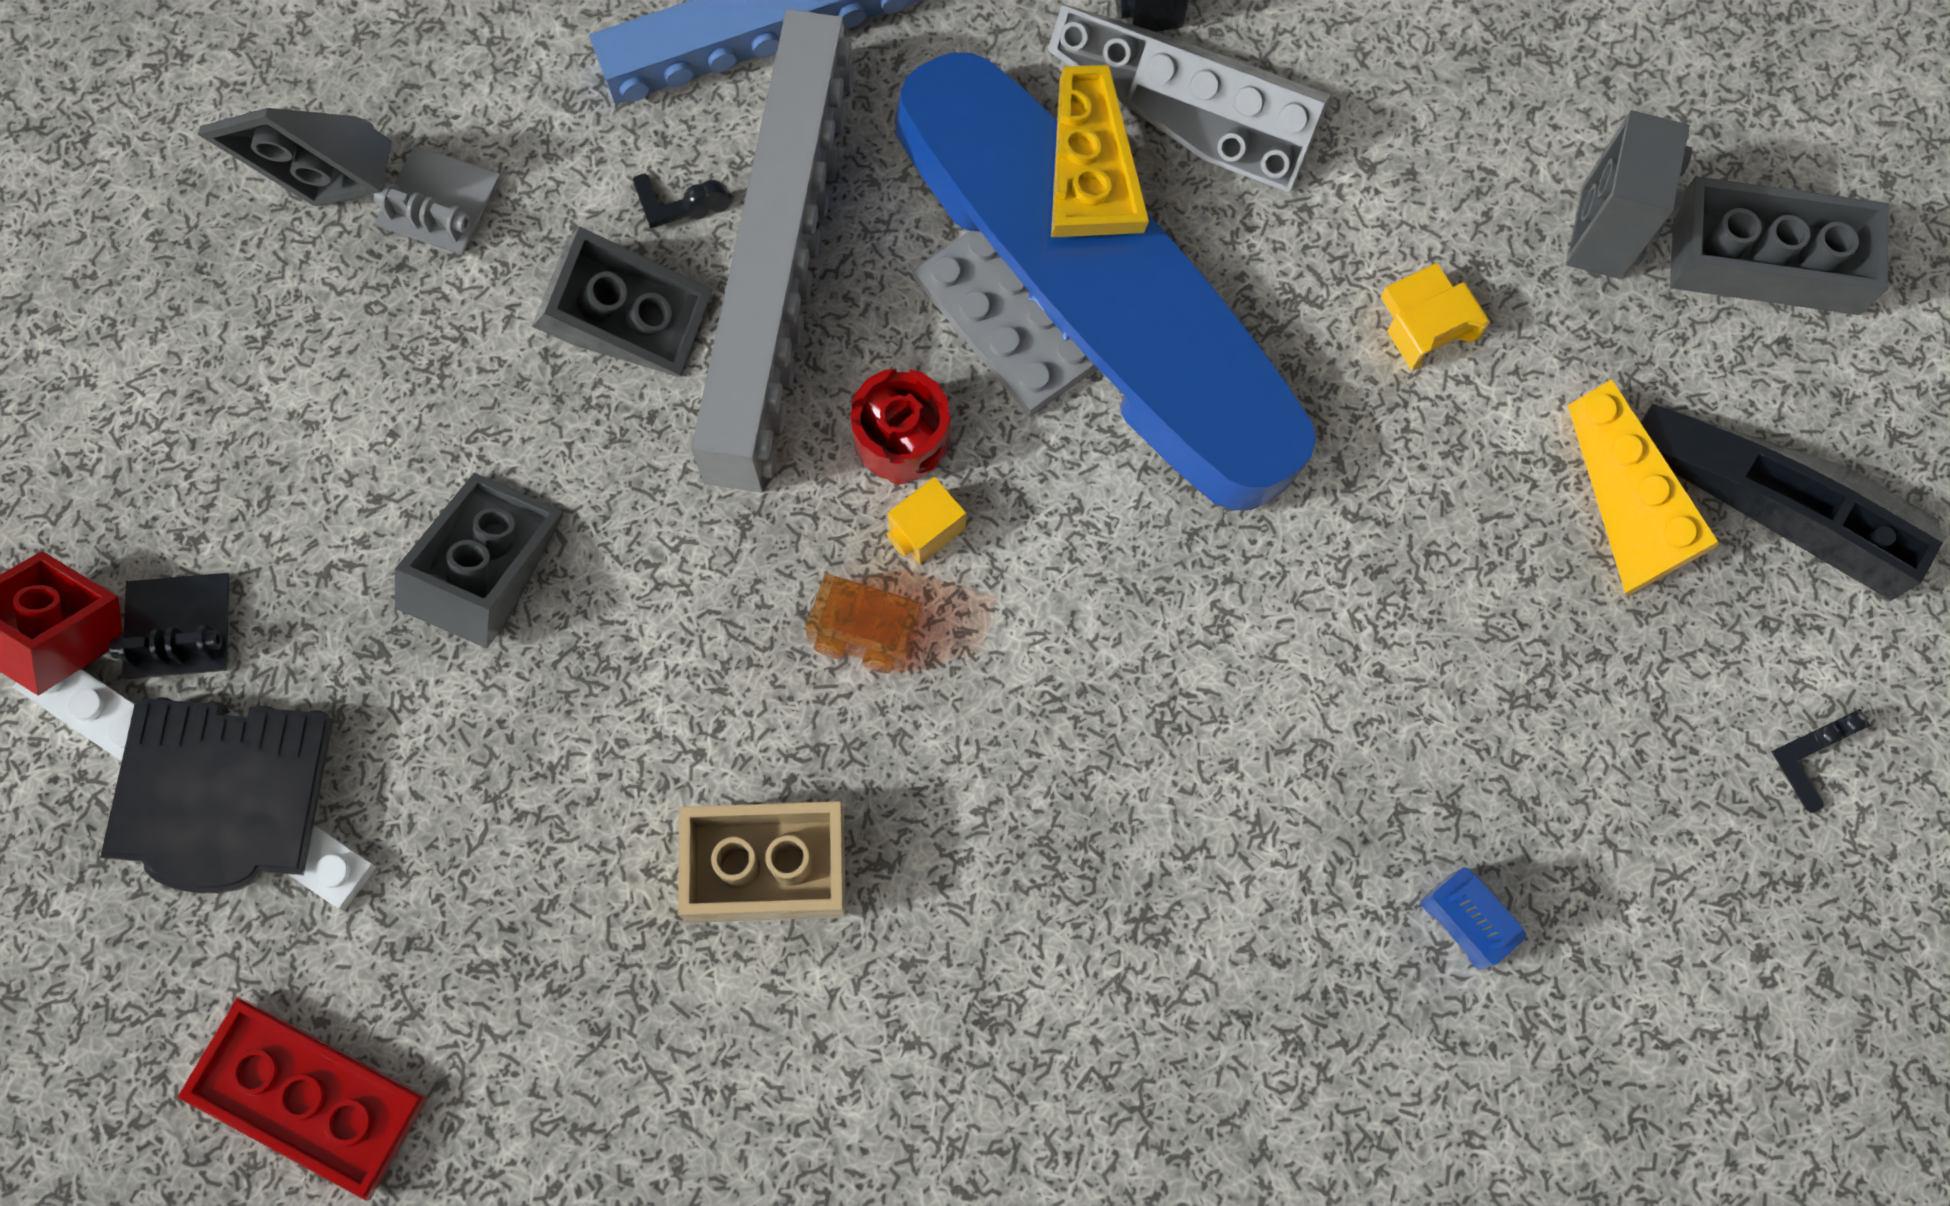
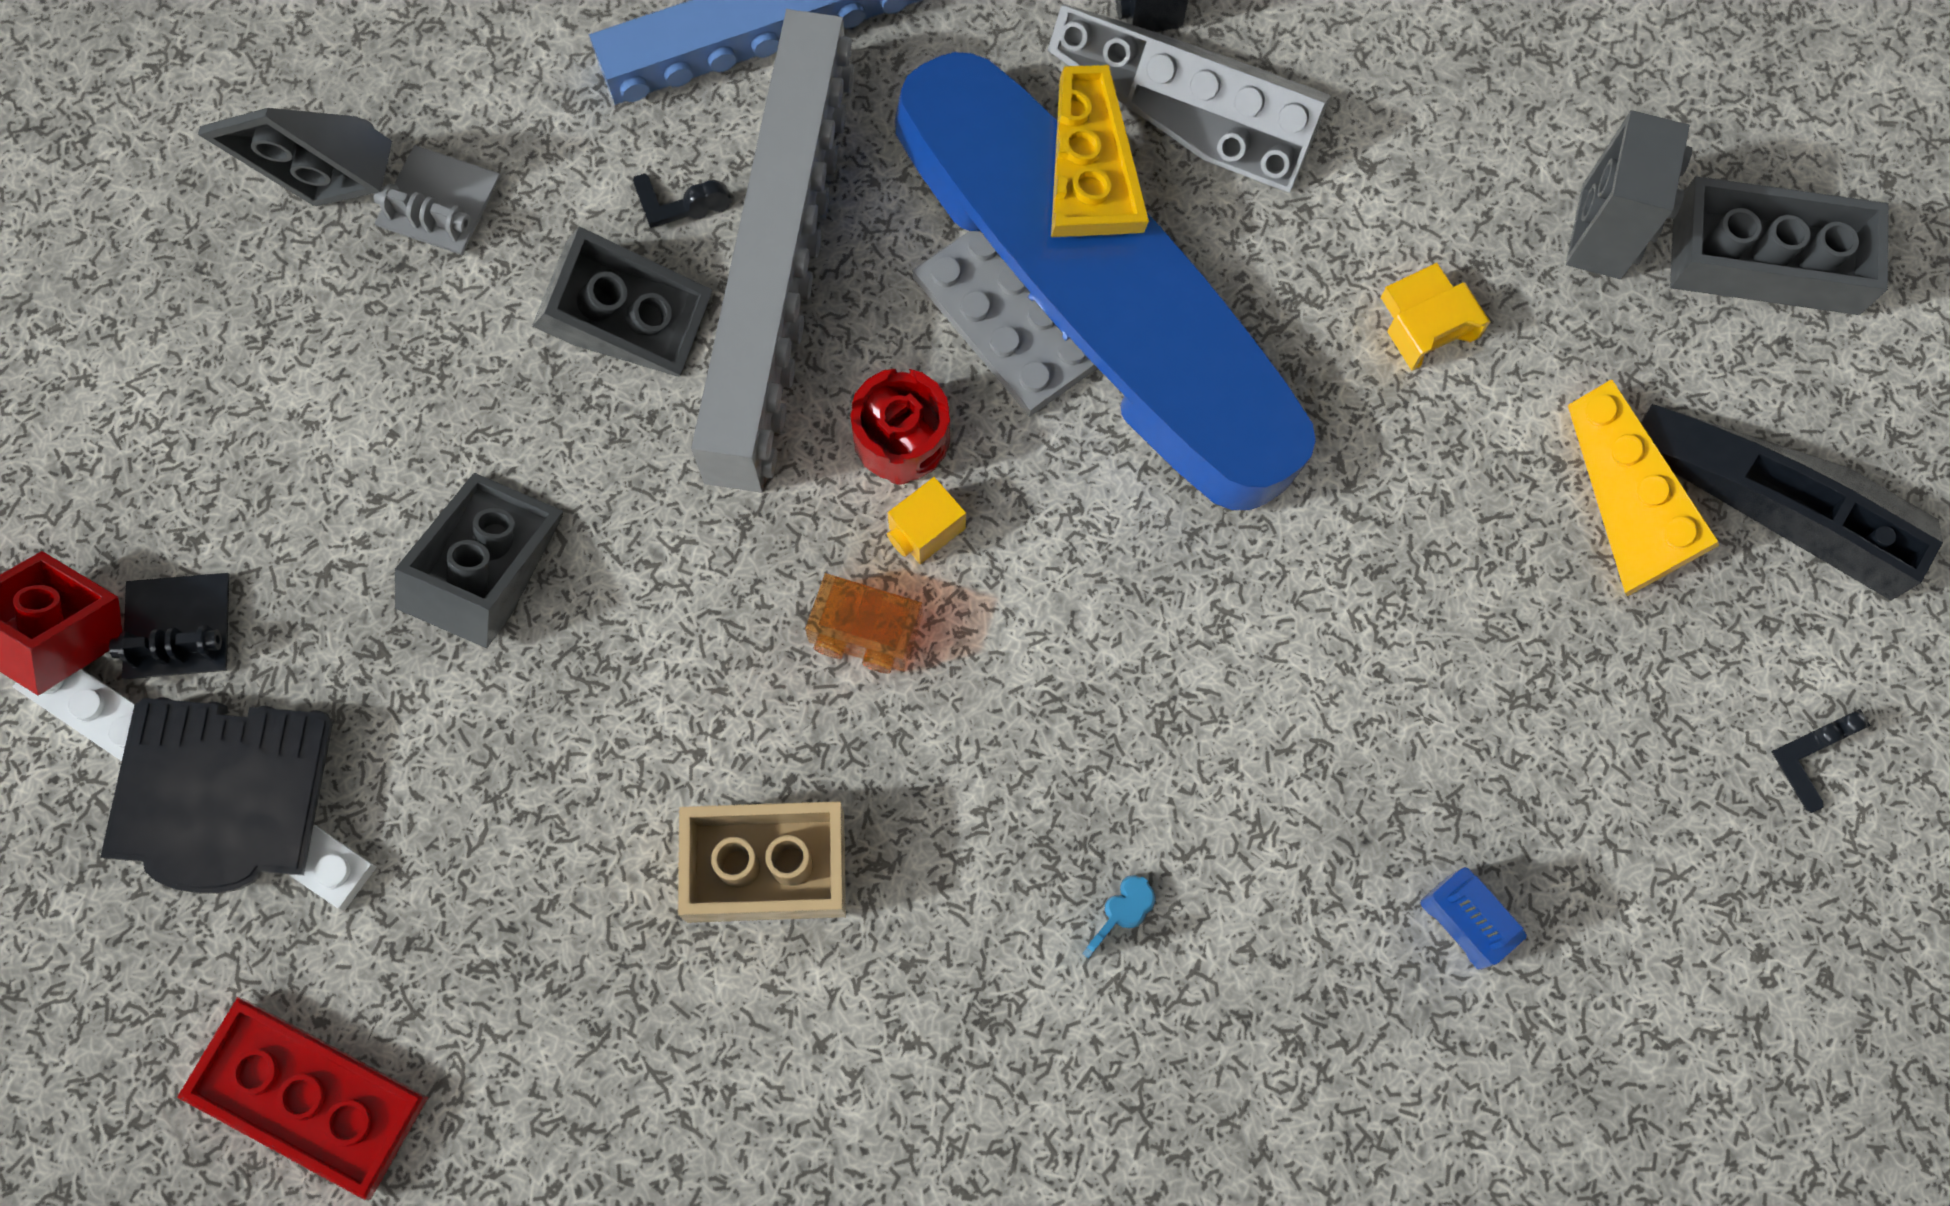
none -> dark azure piece [1082,875,1156,959]

